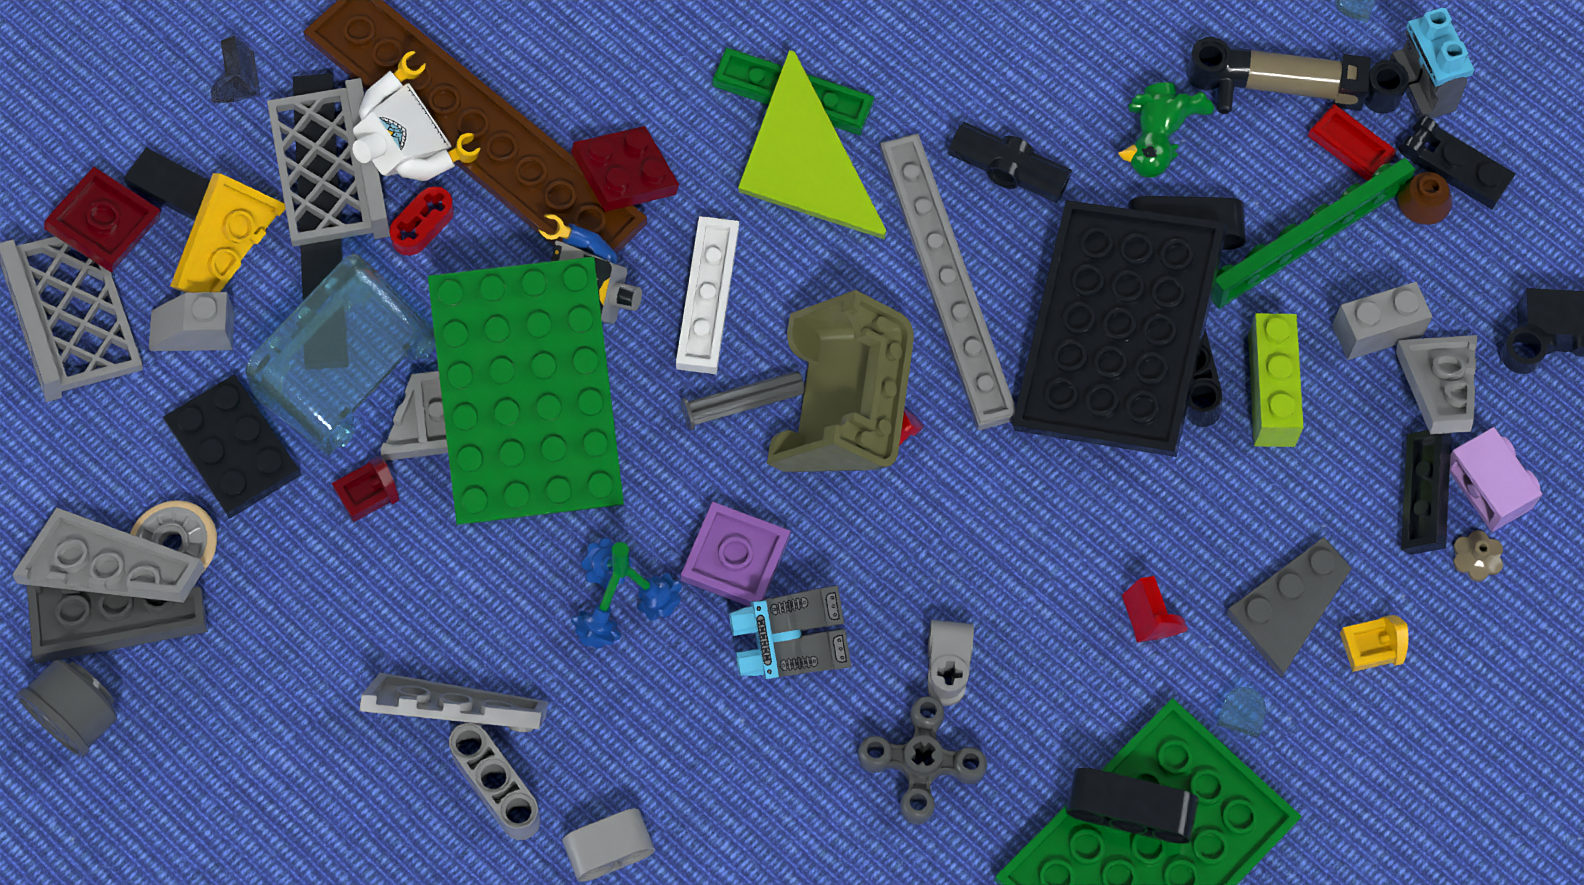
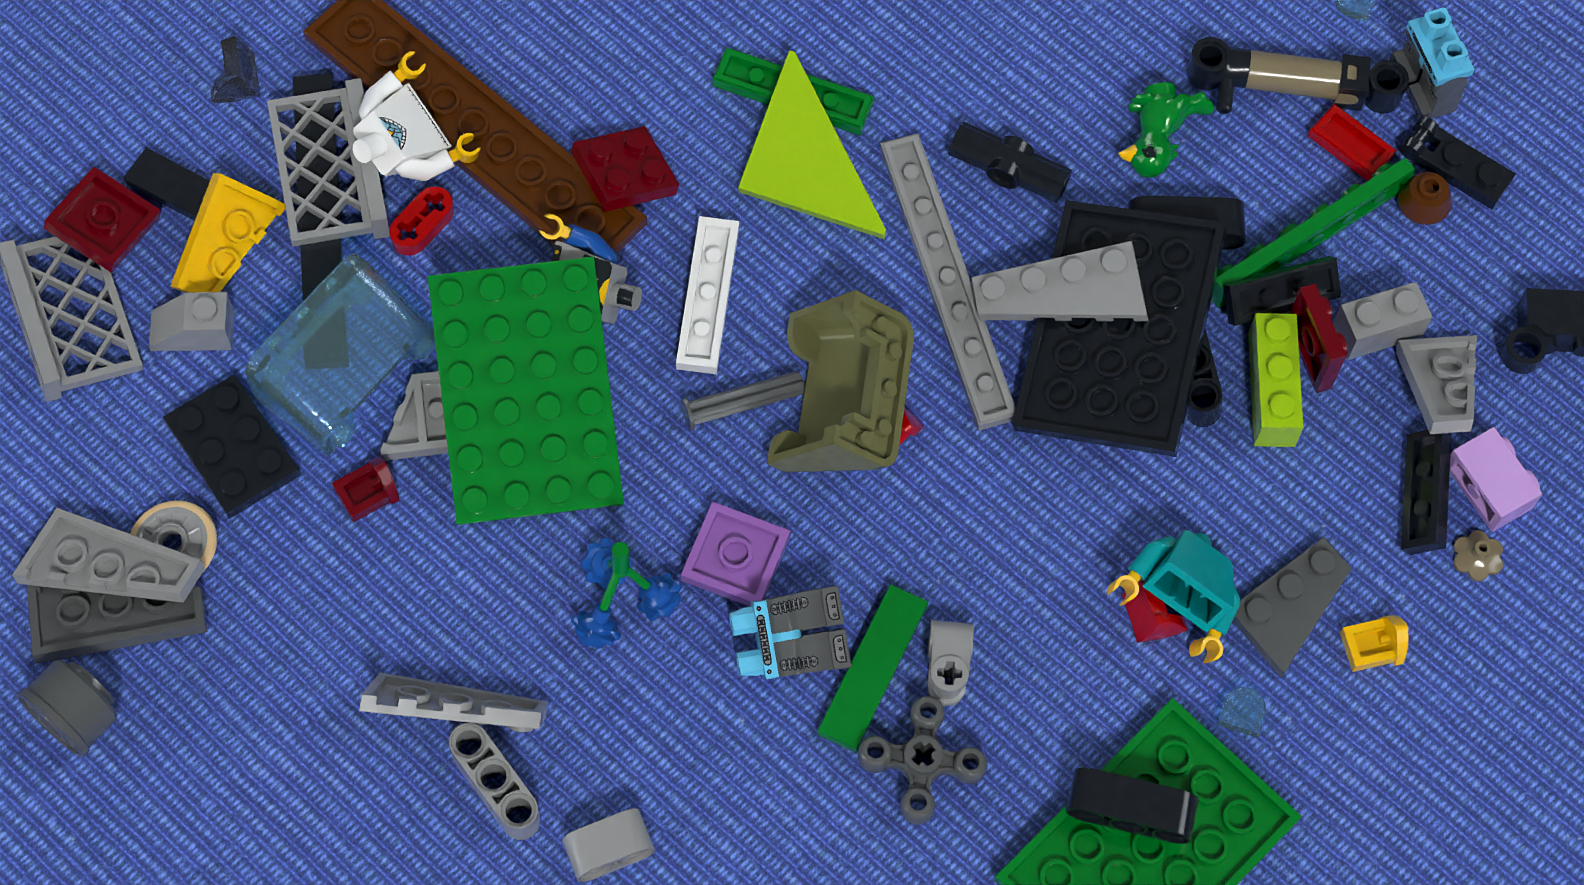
none -> green tile [817,584,928,753]
none -> light grey wing [971,241,1149,321]
none -> teal torso [1106,530,1241,664]
none -> black tile [1223,256,1341,326]
none -> dark red plate [1290,284,1348,393]

